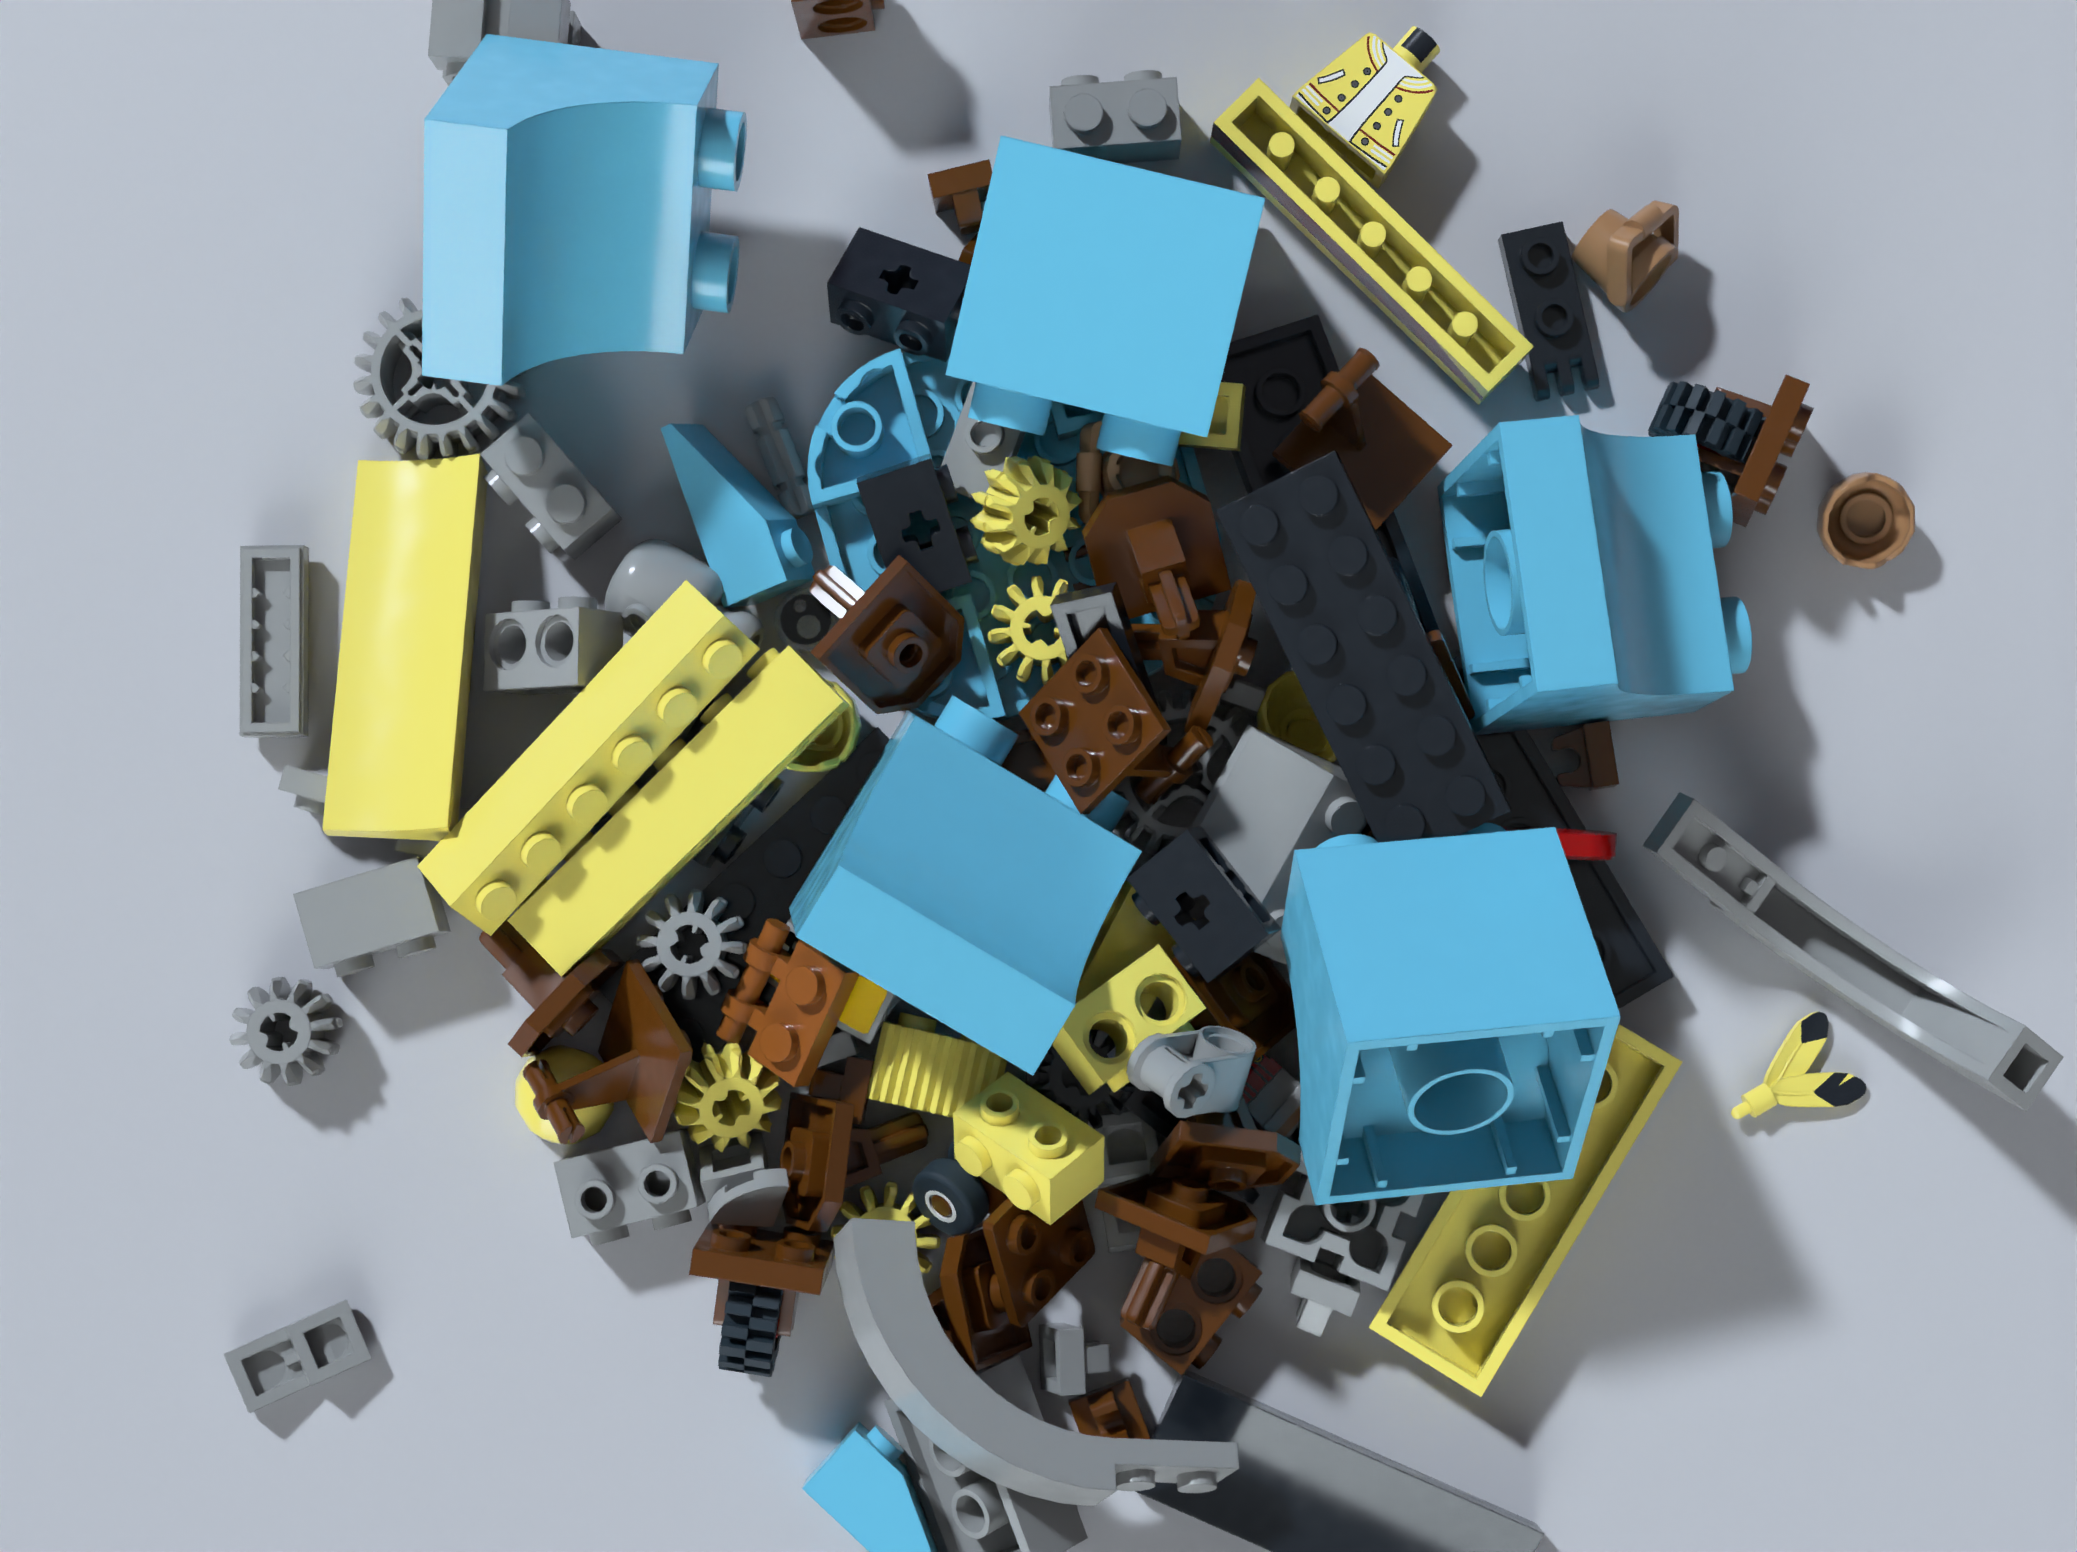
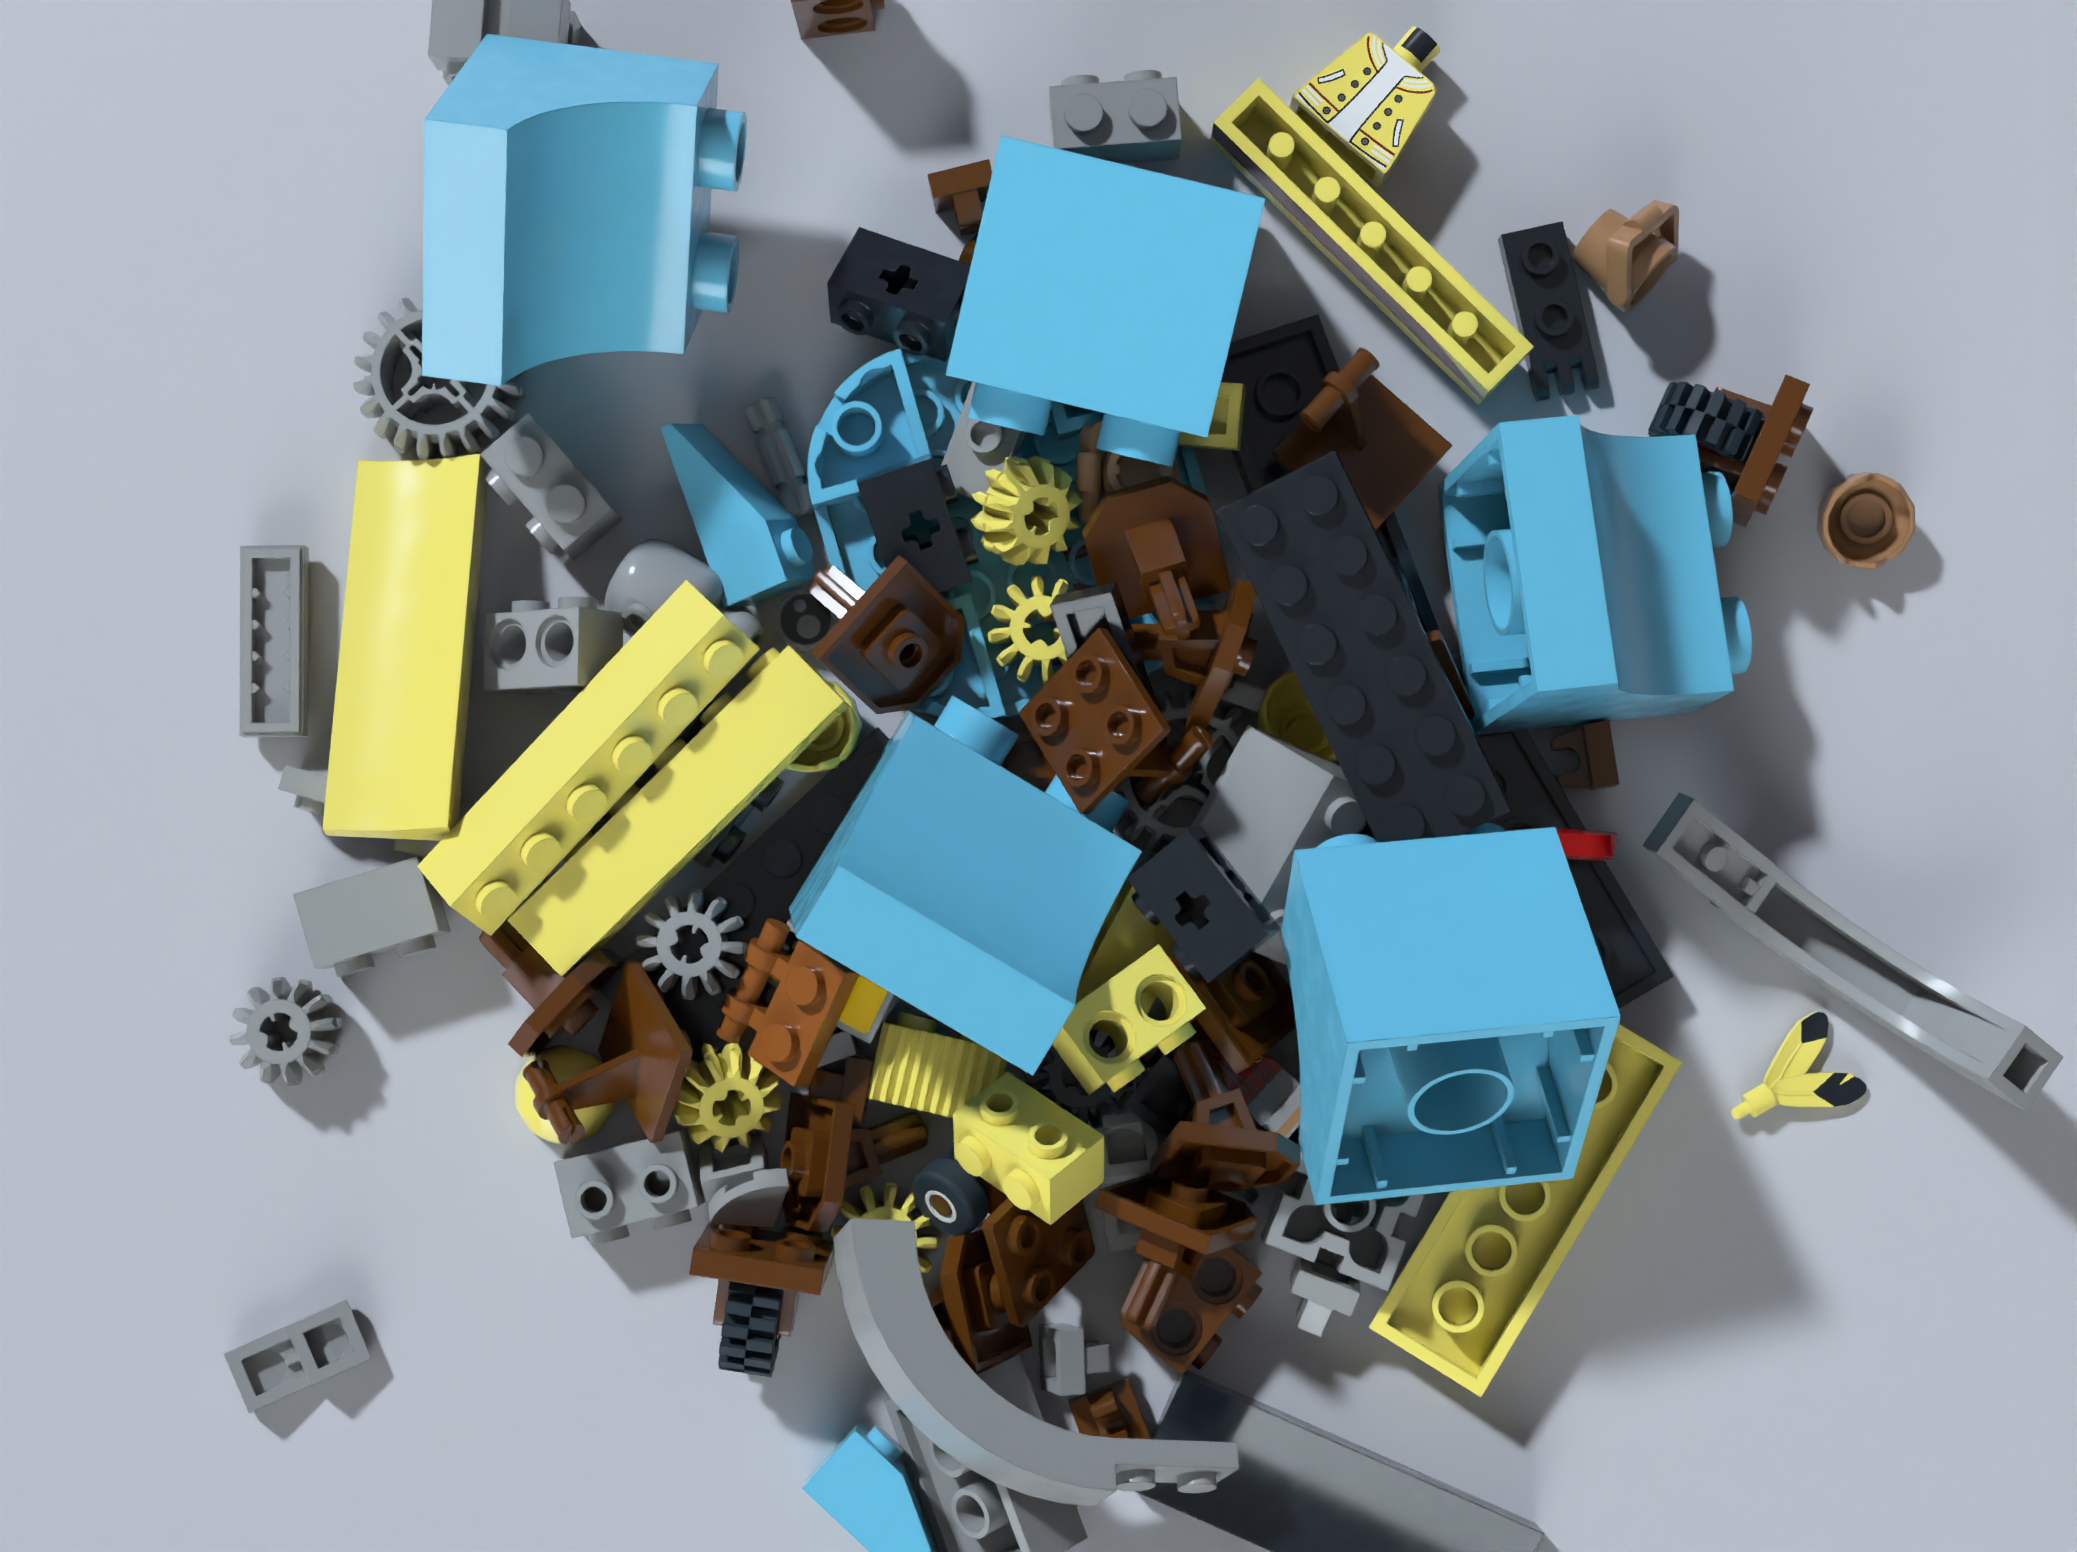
light grey piece [1126,1026,1257,1118] -> none

